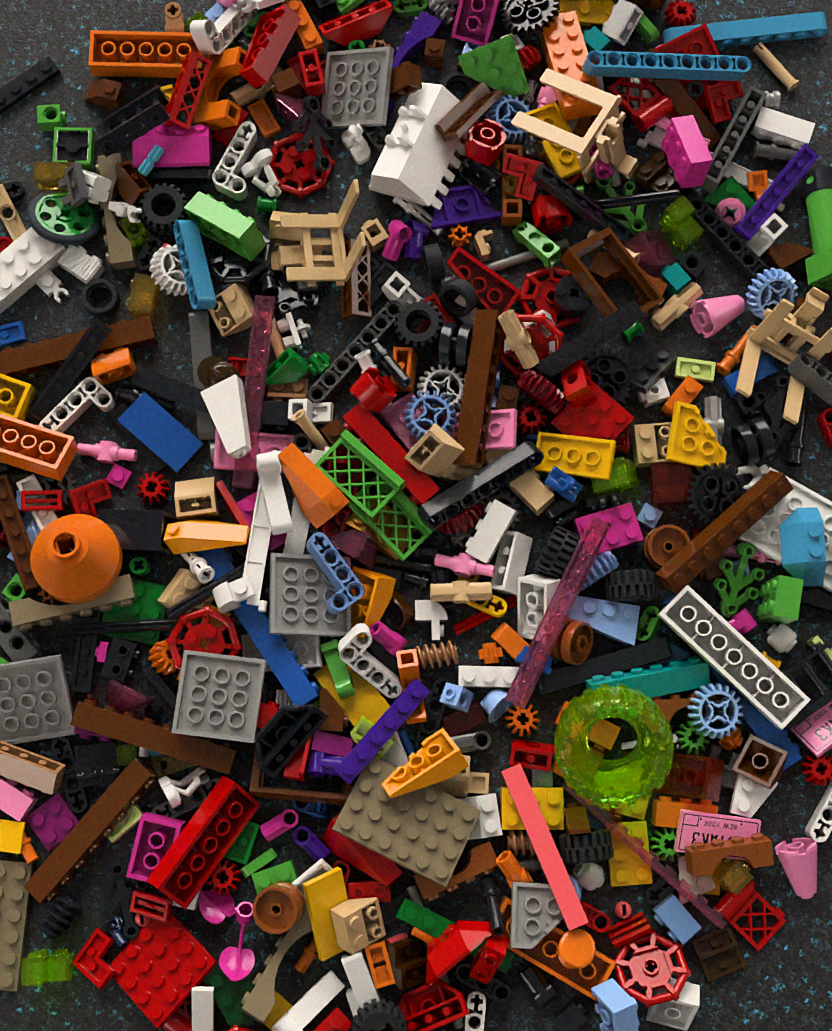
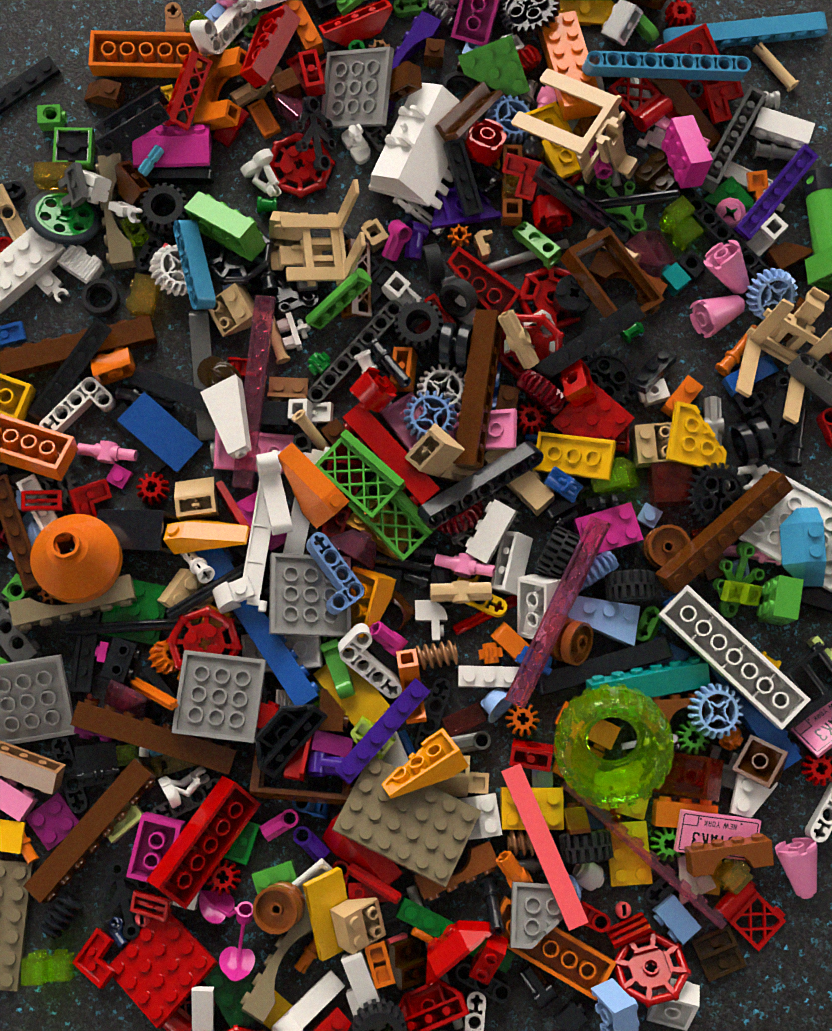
green bush [129,556,151,577] -> none
white beam [212,121,258,201] -> none
bright green beam [240,848,278,878] -> none
green slope [262,347,309,385] -> none
light blue brick [440,682,474,713] -> none
orange piece [558,928,596,969] -> none
teal brick [583,26,610,53] -> none
tan piece [650,281,703,332] -> none
yellowish green plate [674,357,716,383] -> none
dark pink piece [728,608,757,635] -> none
white head [767,624,798,653] -> none
none -> orange axle [130,677,179,711]
none -> bright green brick [305,268,372,330]
none -> red axle [347,863,402,904]
none -> black plate [443,138,484,218]
none -> bright pink cone [703,240,750,294]
none -> lime slope [720,580,763,606]

